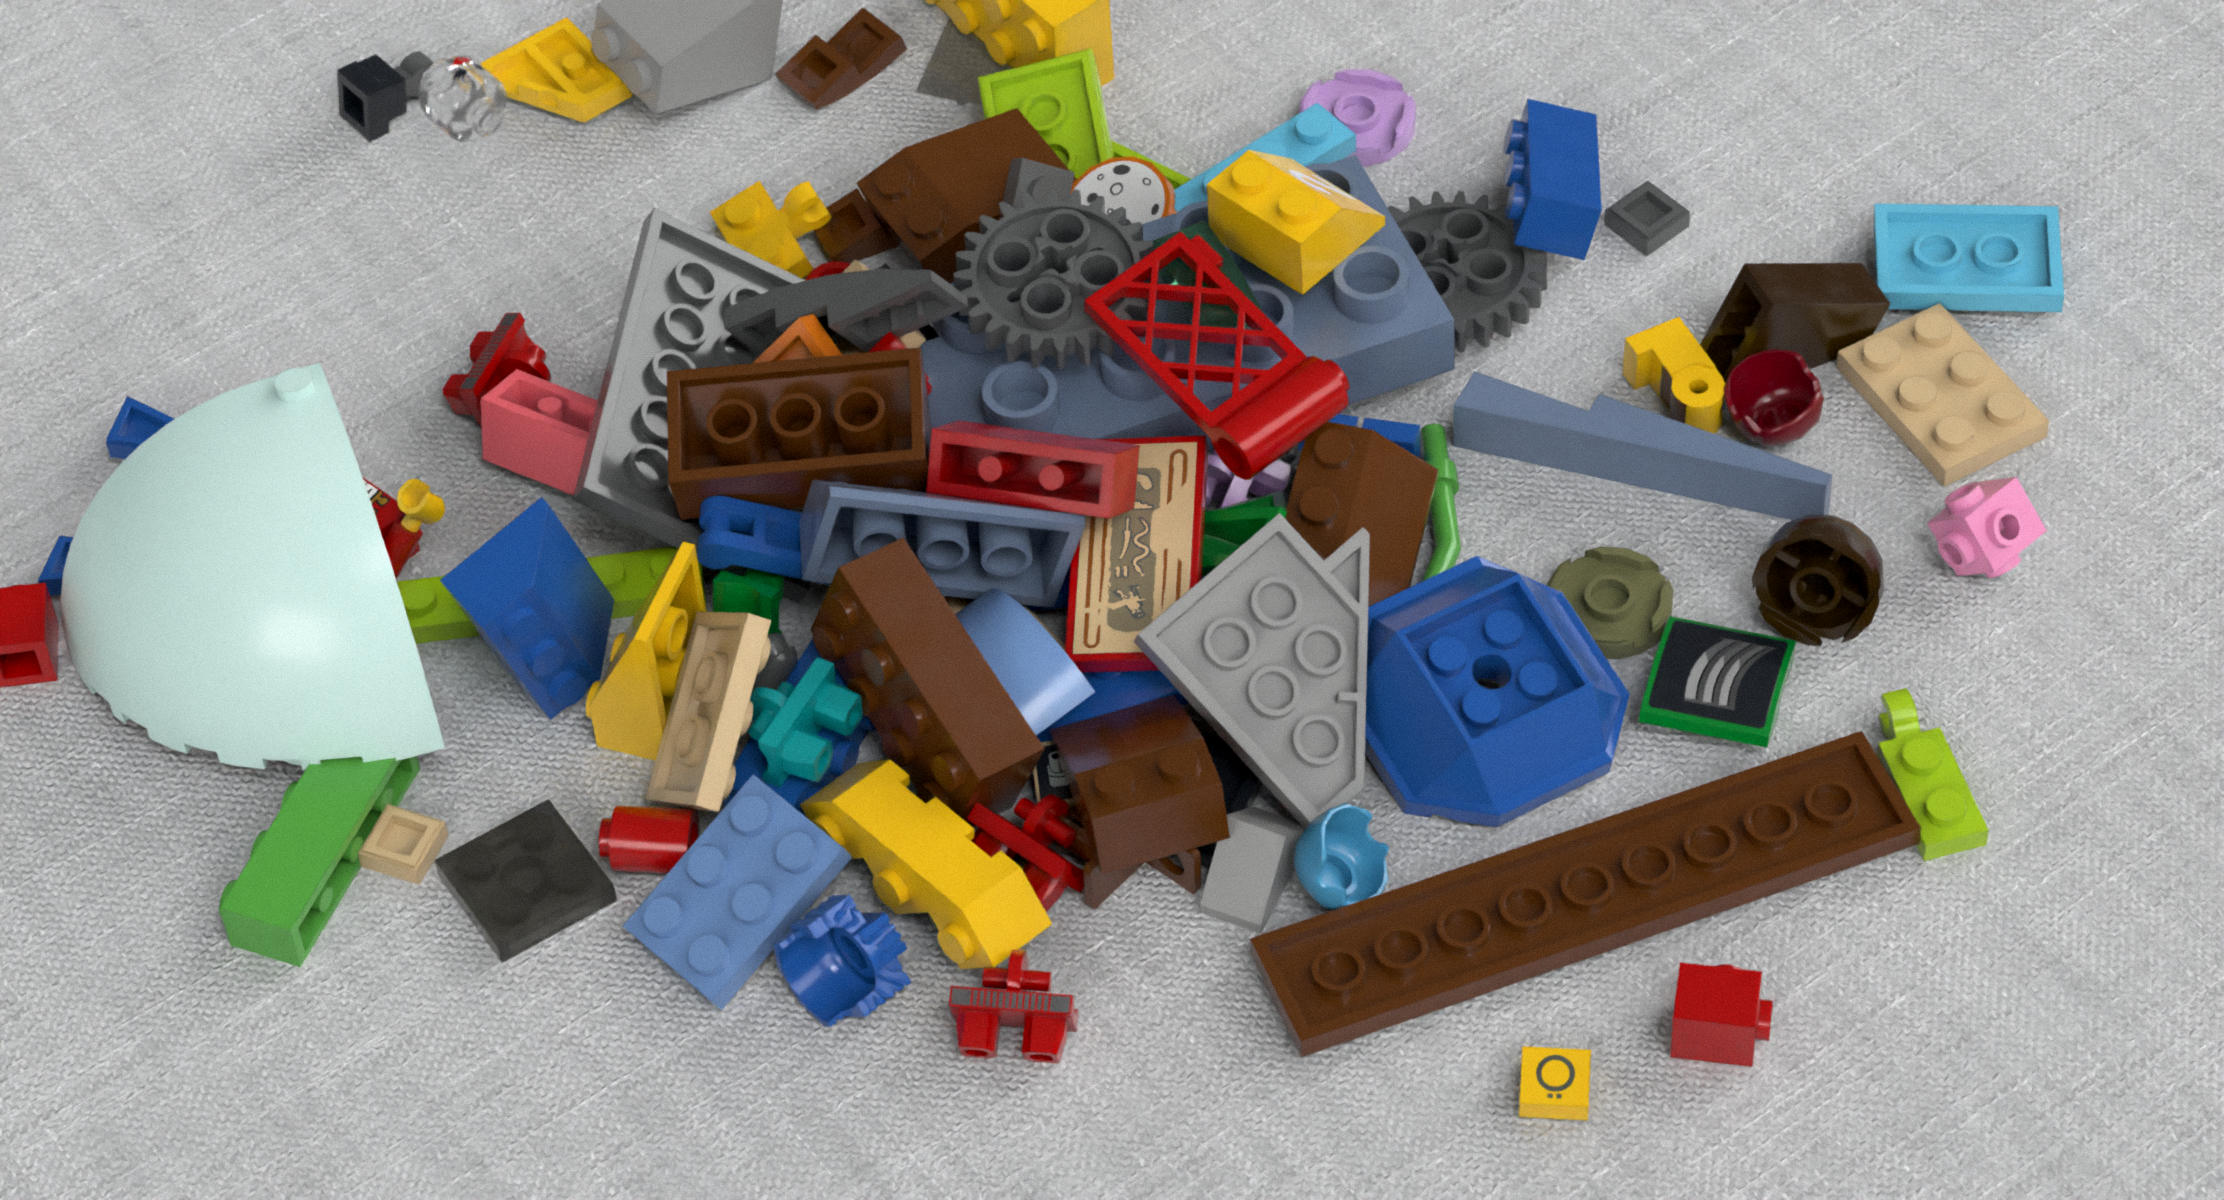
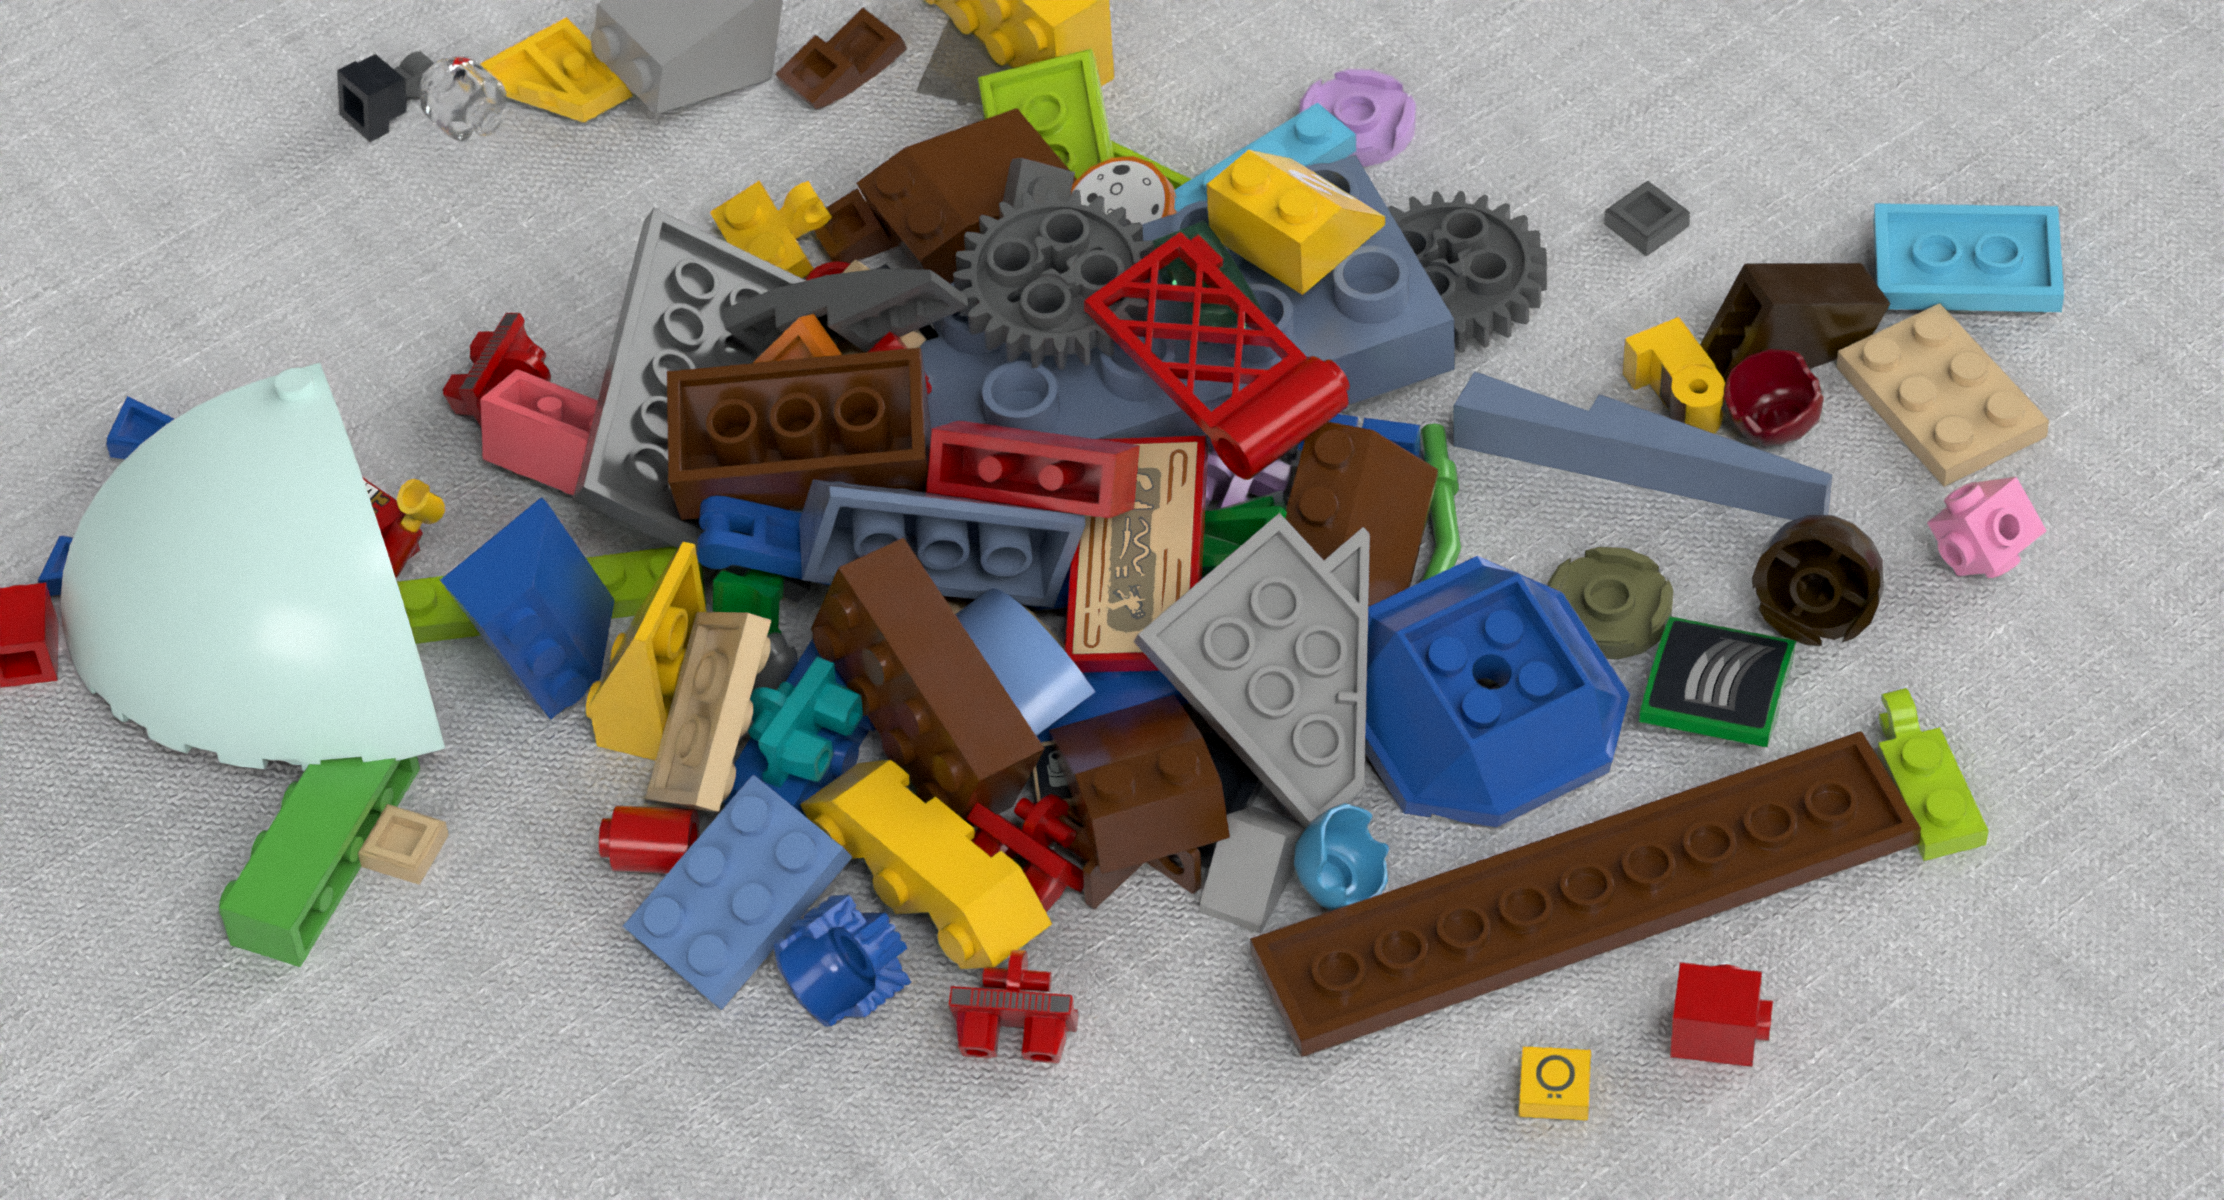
clear smoke plate [434,799,617,963] -> none
blue brick [1503,99,1602,260] -> none

